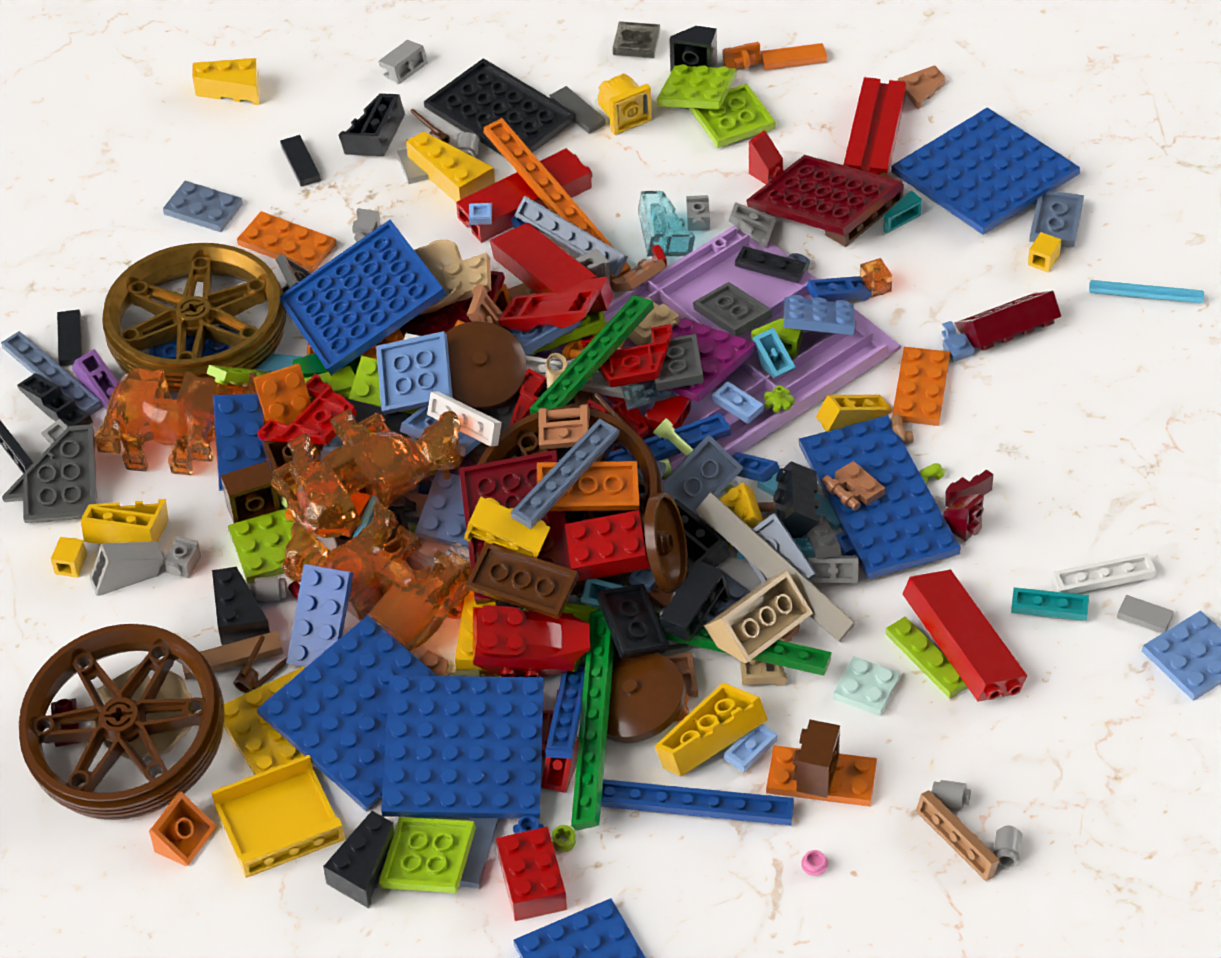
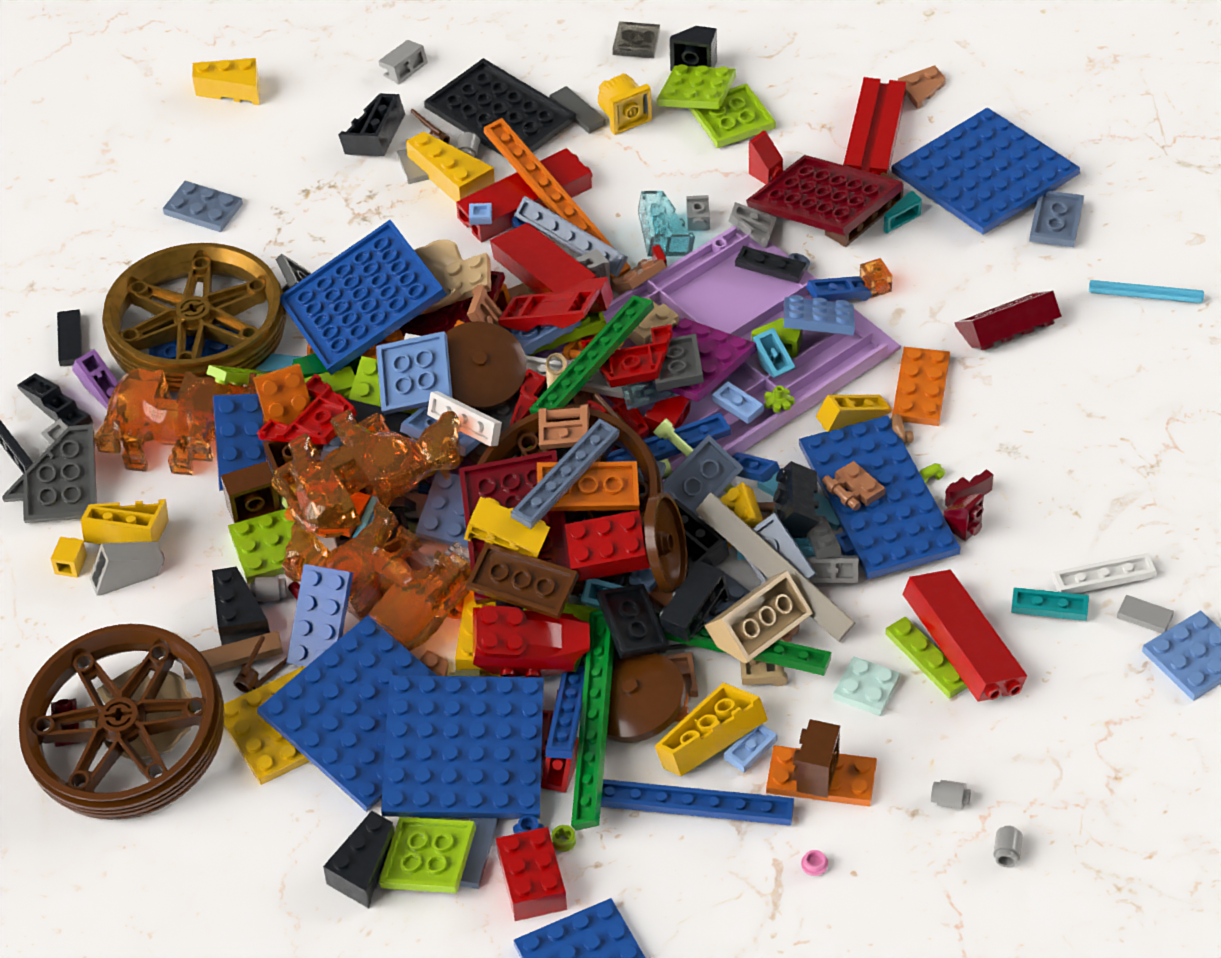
sand blue tile [1,331,103,415] -> none
orange slope [149,791,217,866] -> none
light grey brick [164,535,201,578] -> none
yellow panel [211,755,345,878] -> none
orange plate [237,211,337,273] -> none
black tile [280,135,321,187] -> none
light grey brick [352,208,381,242] -> none
dark grey plate [693,282,772,336] -> none
orange hips [722,42,762,69] -> none
orange tile [761,43,827,70] -> none
medium nougat plate [916,790,999,881] -> none
medium blue plate [941,321,974,362] -> none
yellow brick [1028,232,1061,273] -> none

